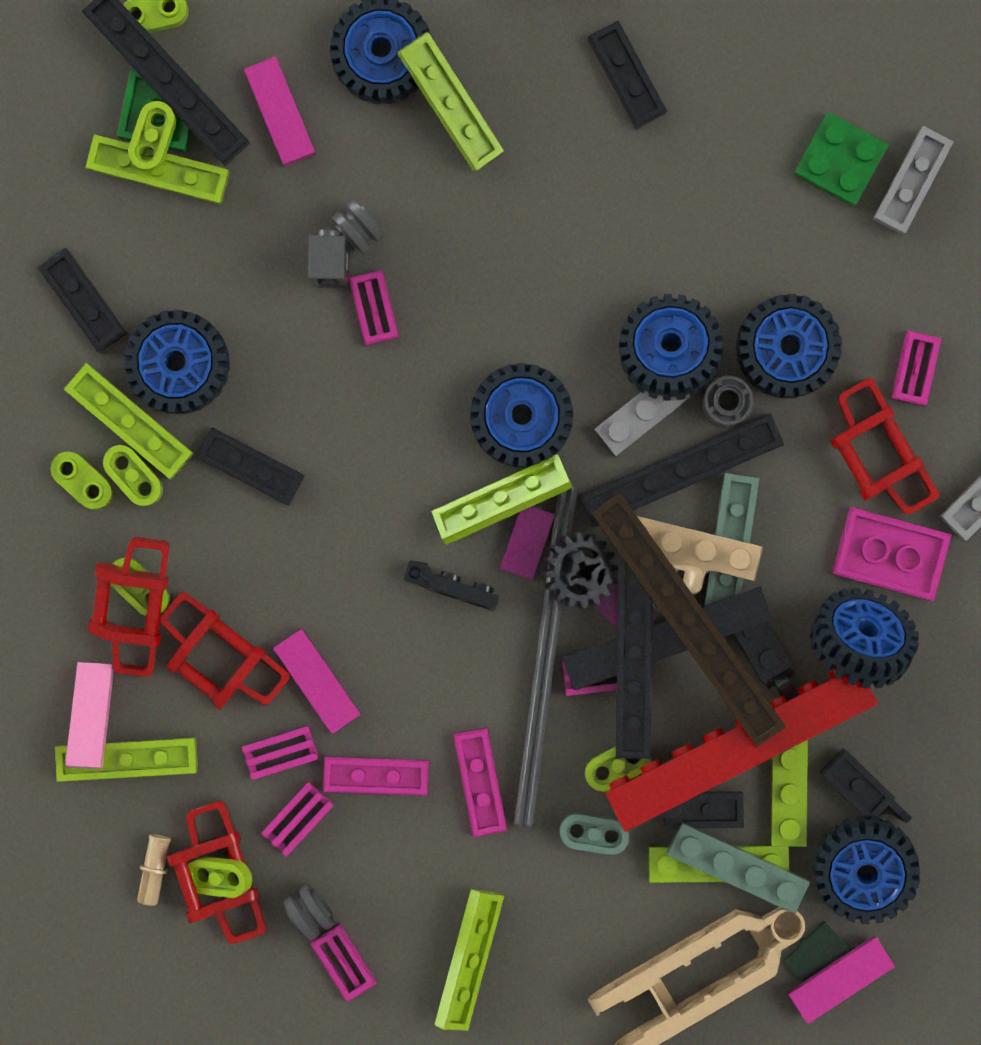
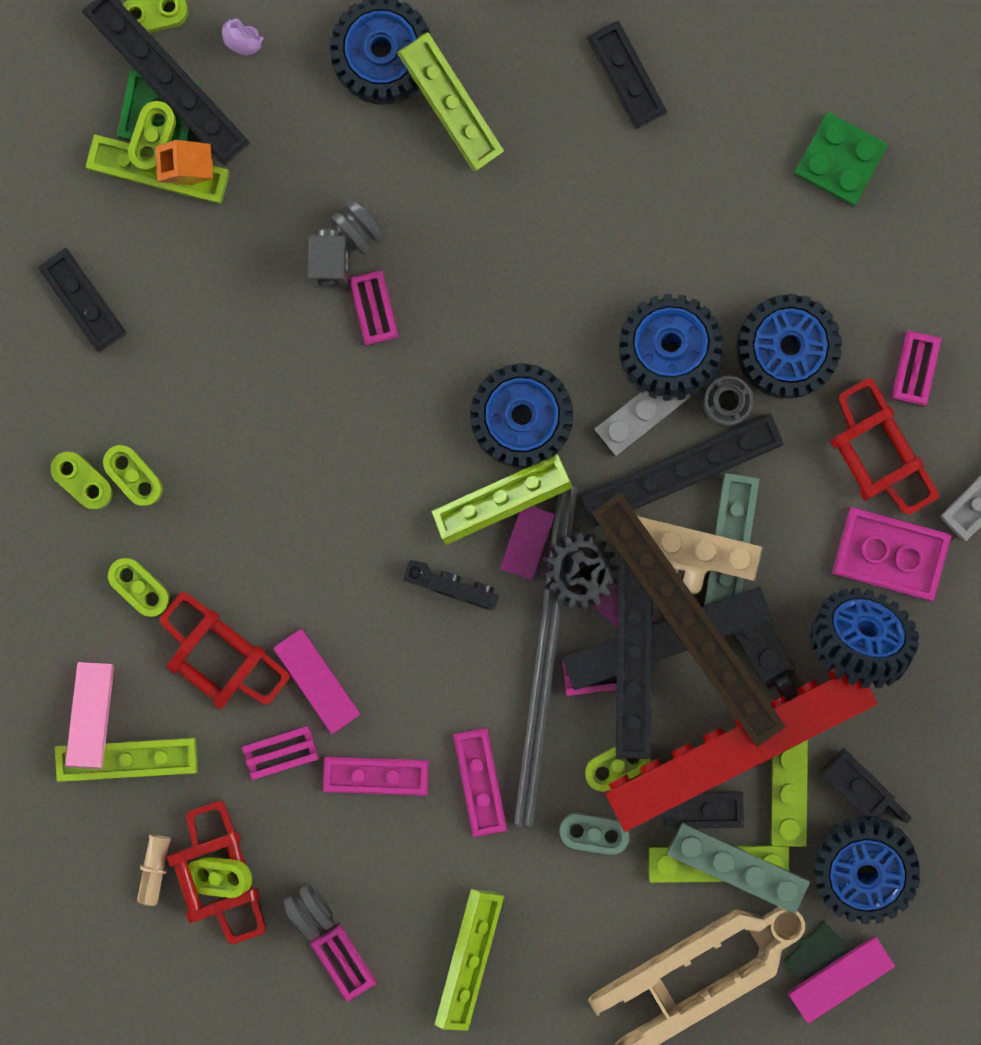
lime plate [64,363,194,480] -> none
red bar [87,537,170,677] -> none
wheel [124,310,230,414] -> none
black tile [196,427,305,506] -> none
dark pink tile [244,56,316,167] -> none
dark pink tile [261,781,334,857] -> none
light grey plate [872,126,954,236] -> none
none -> orange brick [155,140,213,185]
none -> lavender plate [222,19,264,56]

